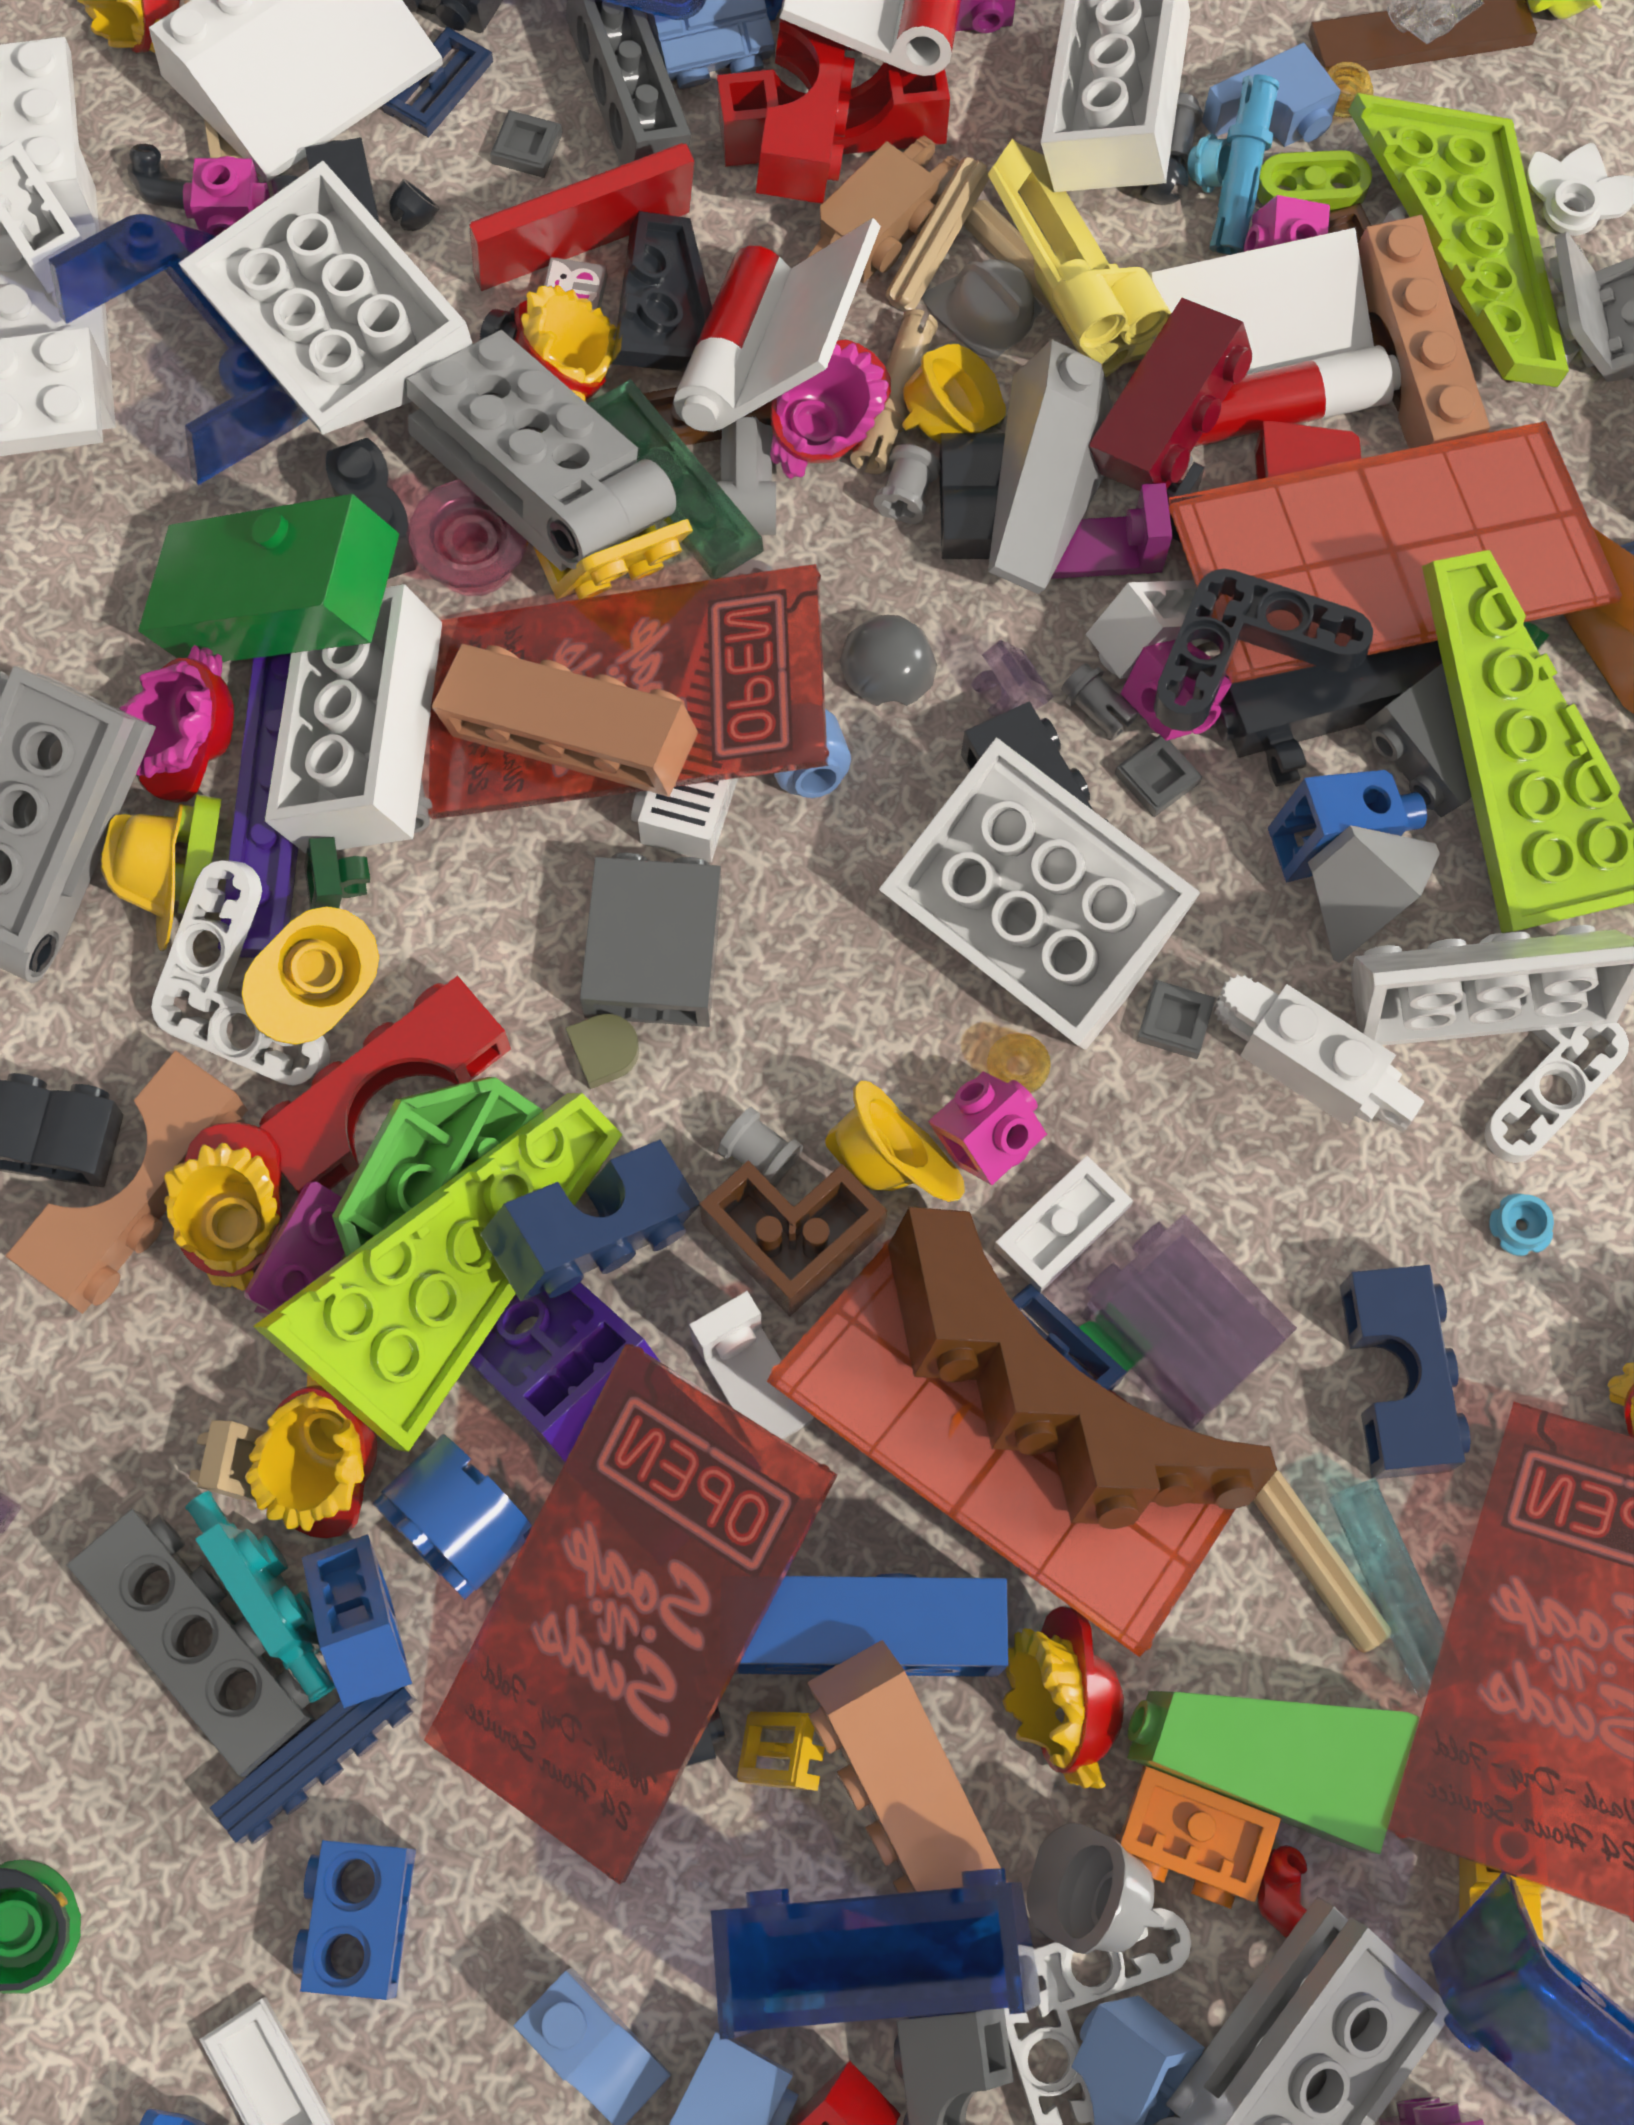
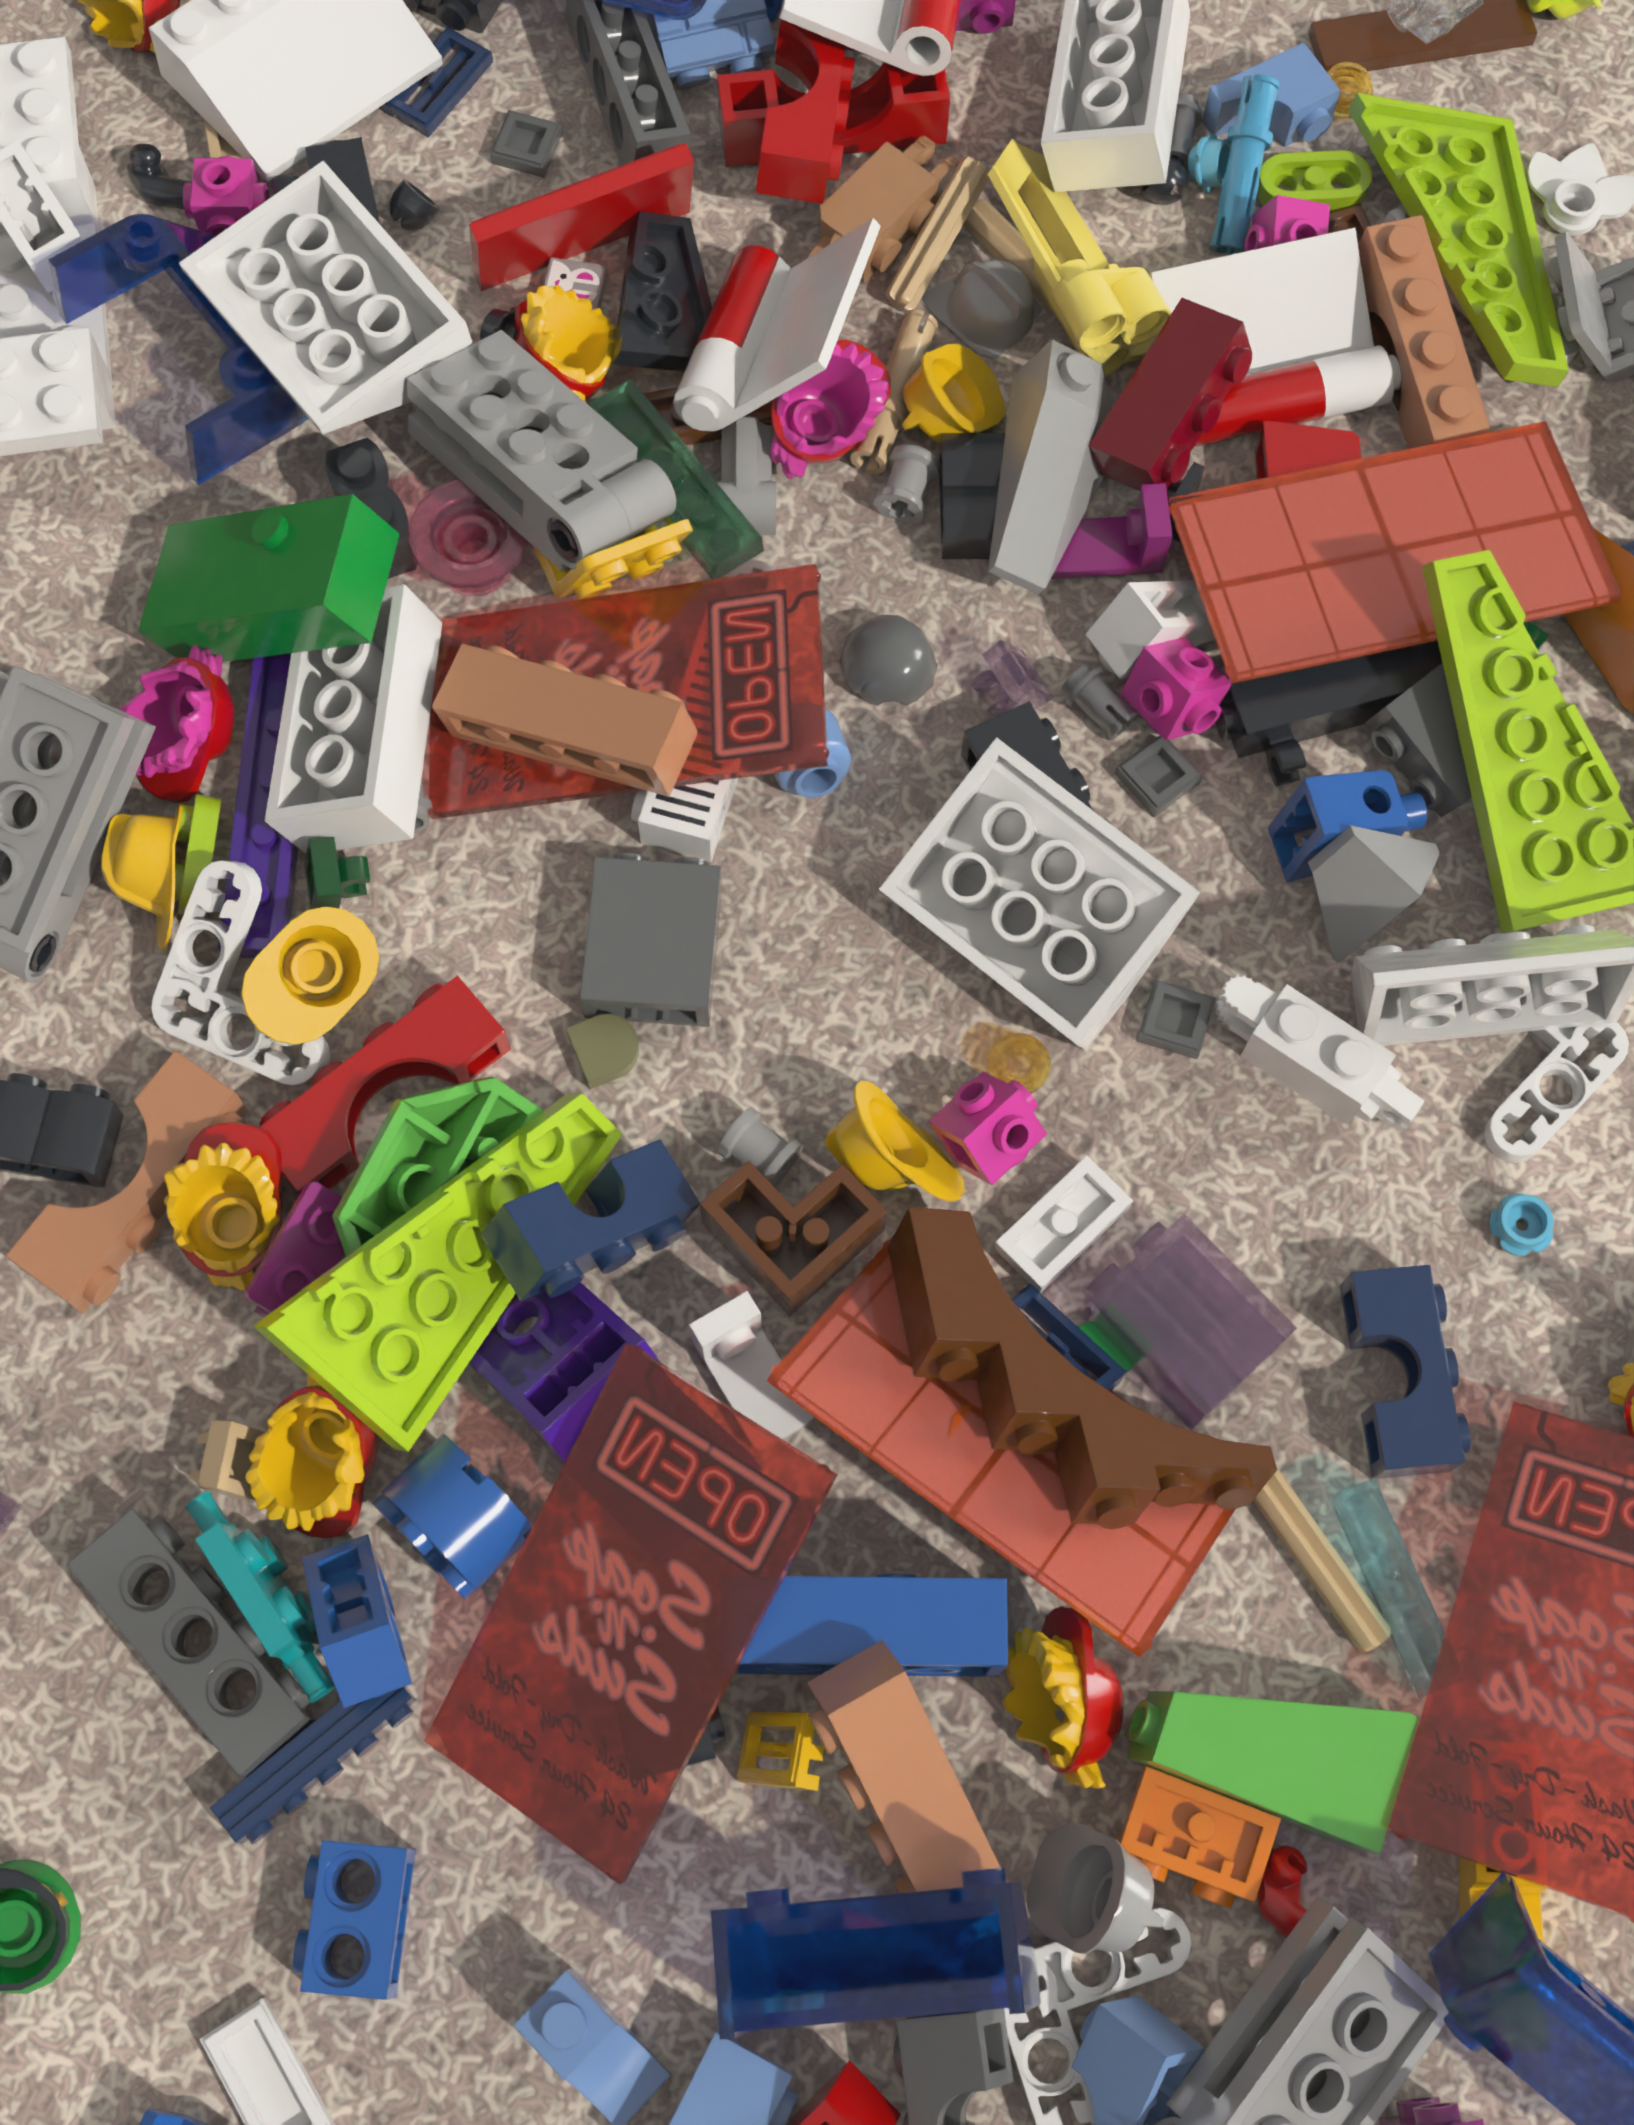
black beam [1153,569,1373,731] -> none

